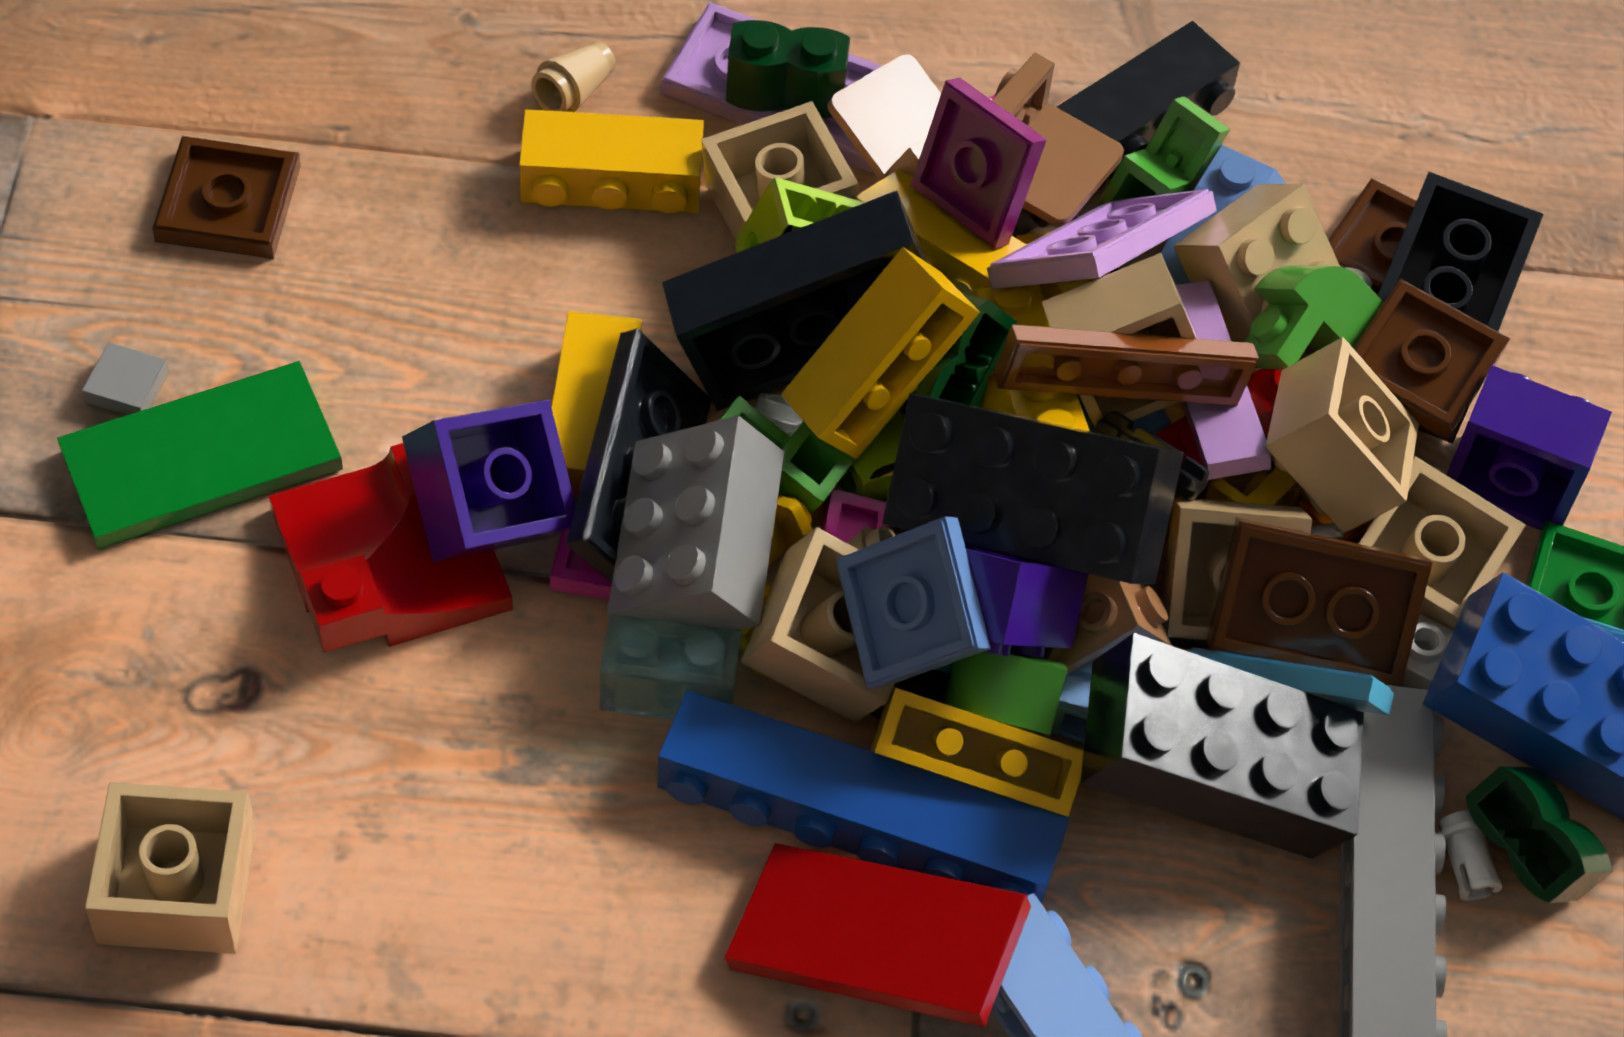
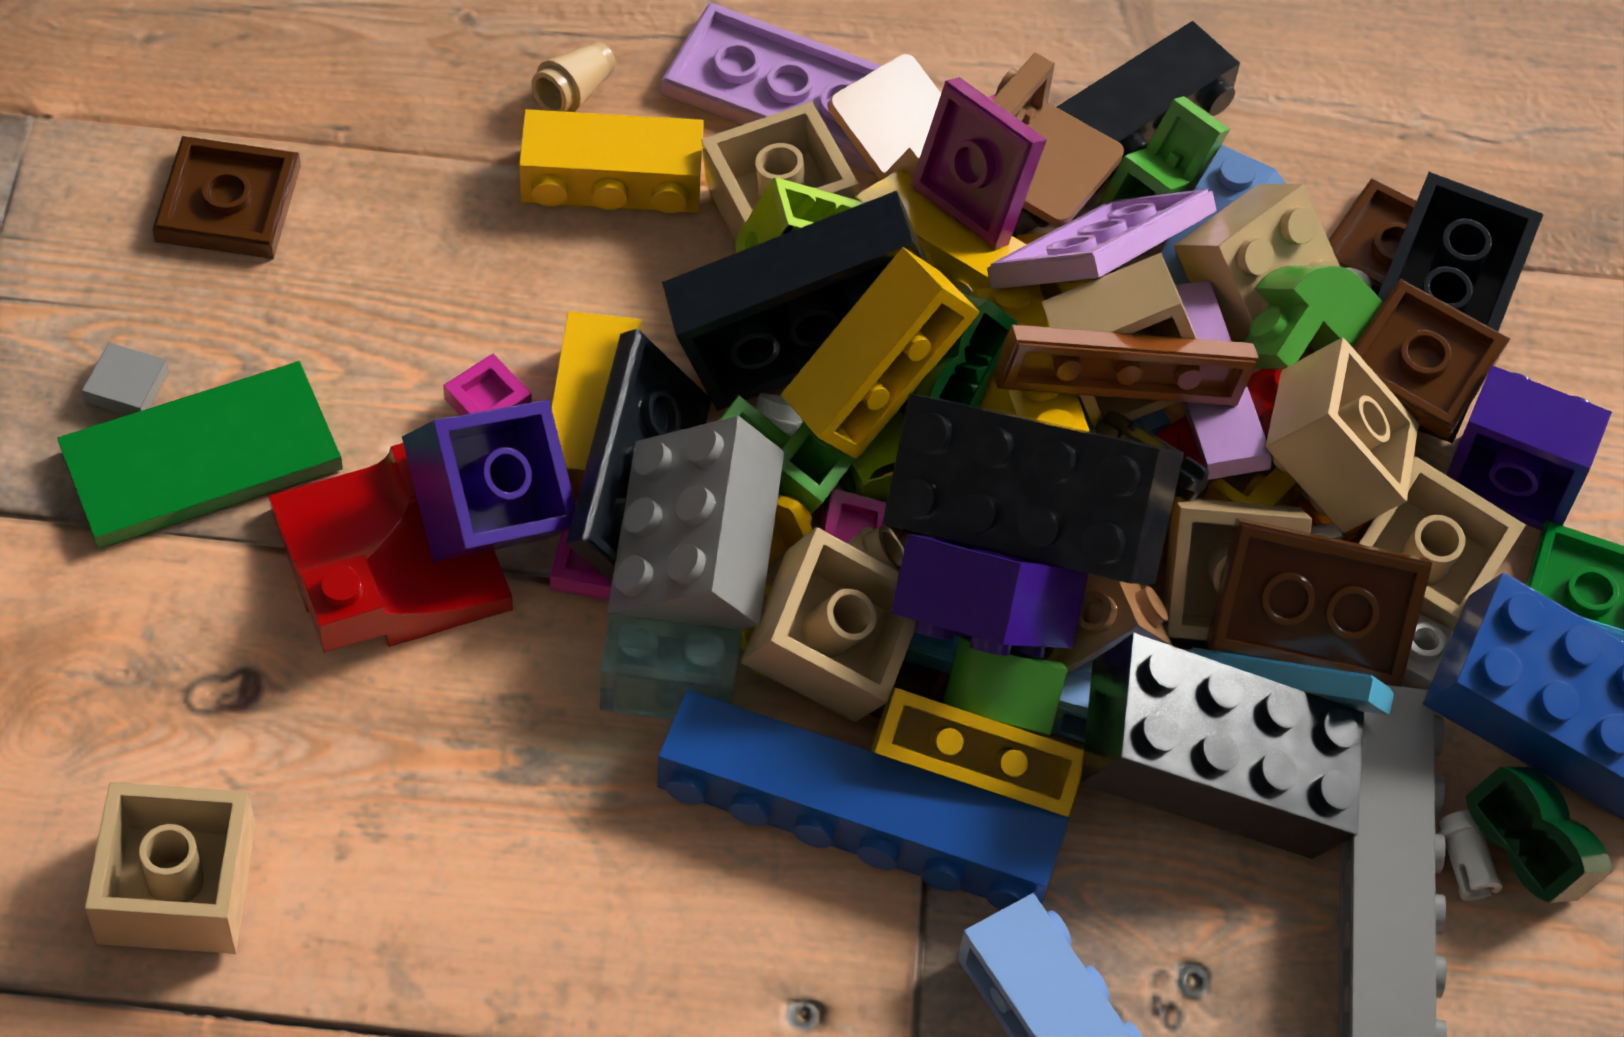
red tile [724,843,1031,1027] -> none
dark green brick [726,20,850,118] -> none
medium blue tile [835,516,991,689] -> none
none -> dark pink plate [443,353,532,415]

